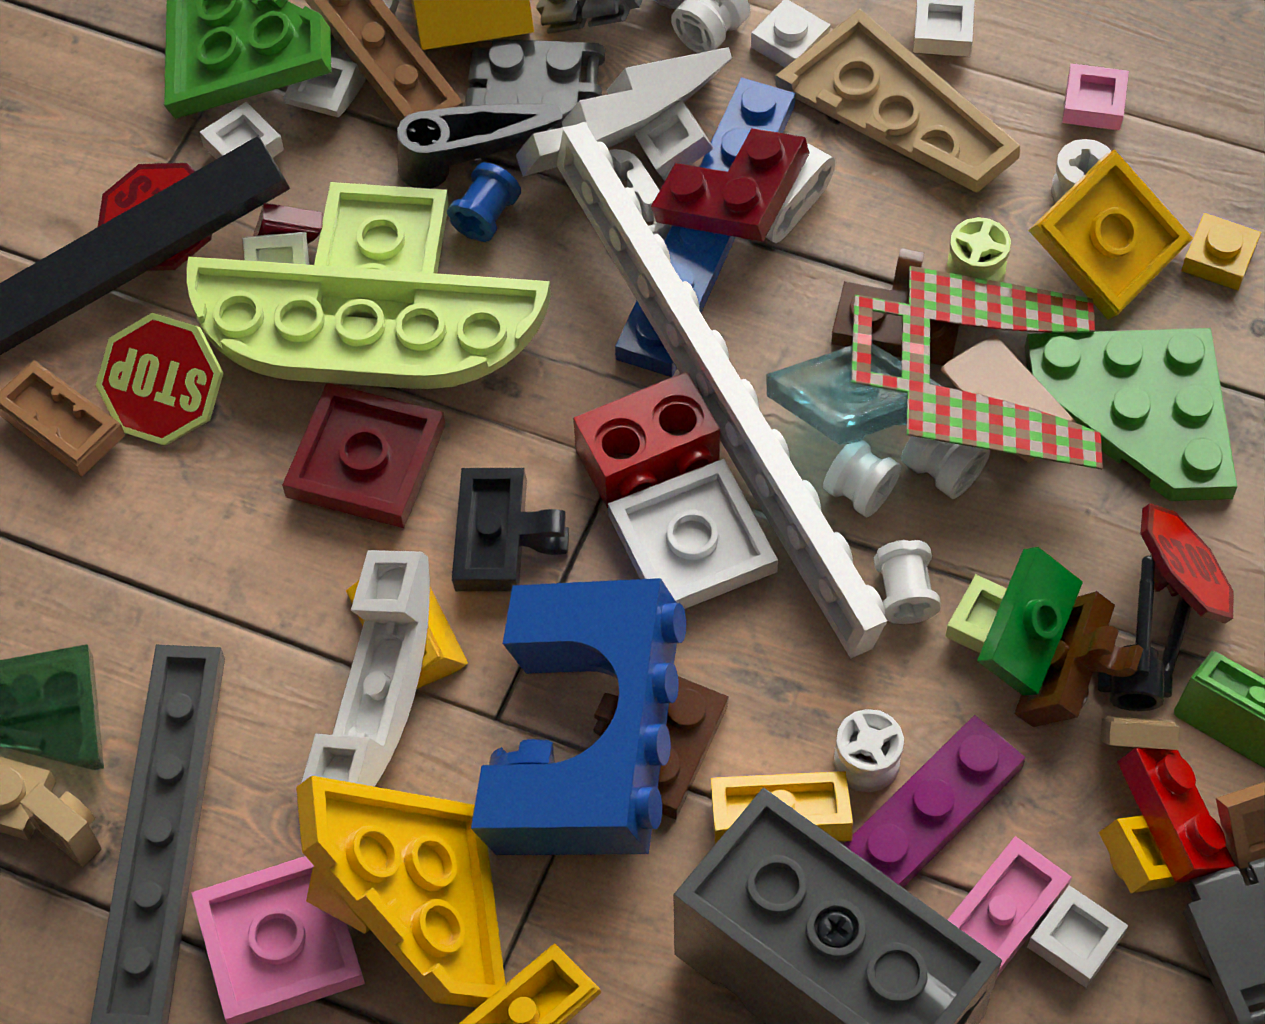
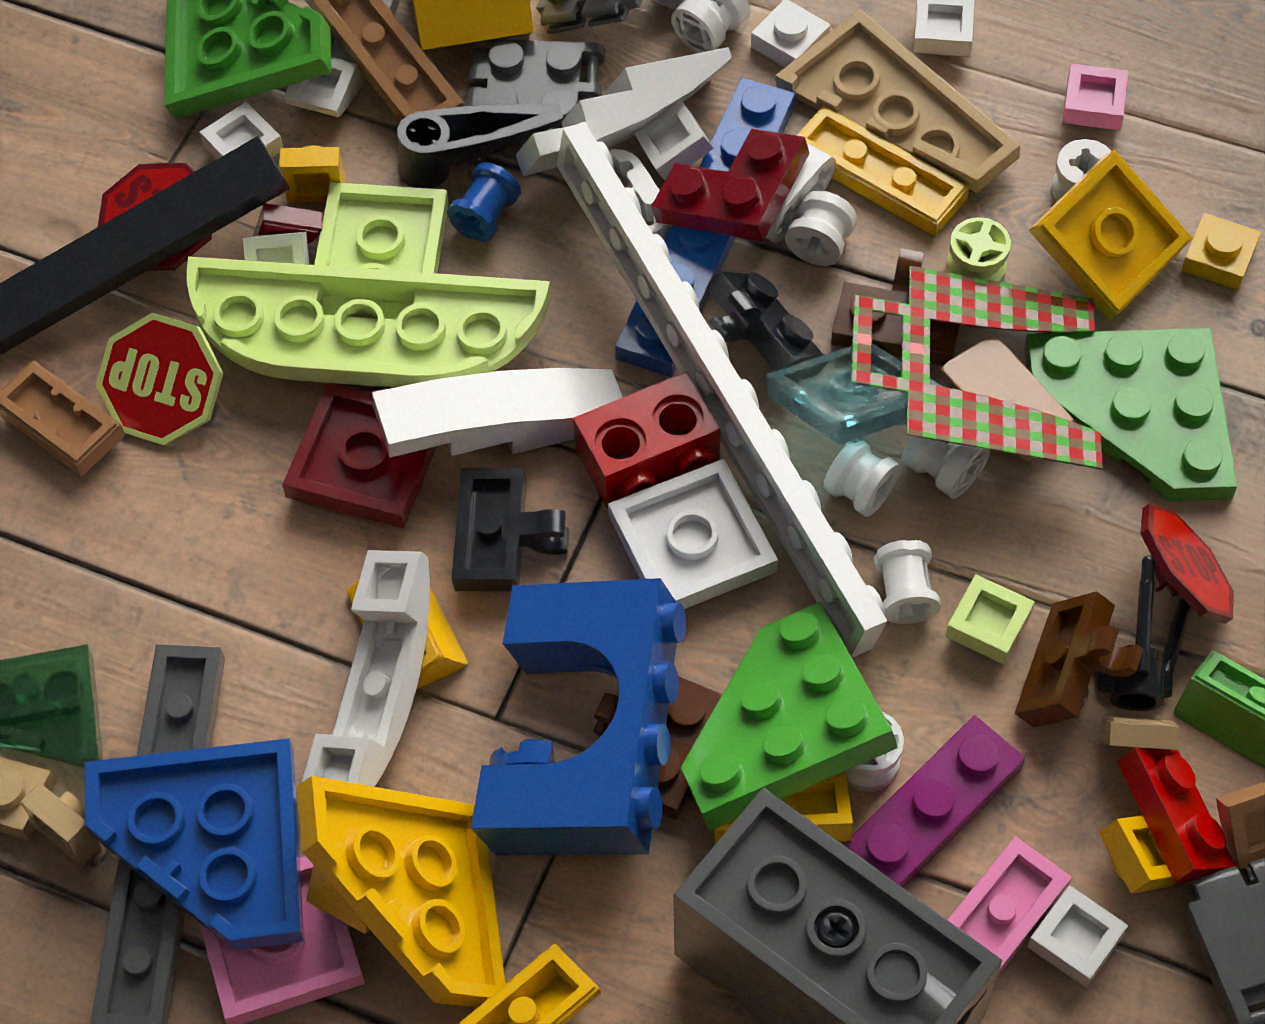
green plate [977,547,1083,696] -> none
none -> blue plate [85,738,304,950]
none -> yellow plate [279,145,346,203]
none -> white slope [372,368,622,457]
none -> bright green plate [681,602,898,831]
none -> black plate [707,271,826,376]
none -> white wheel [785,191,858,266]
none -> yellow tile [797,105,970,237]

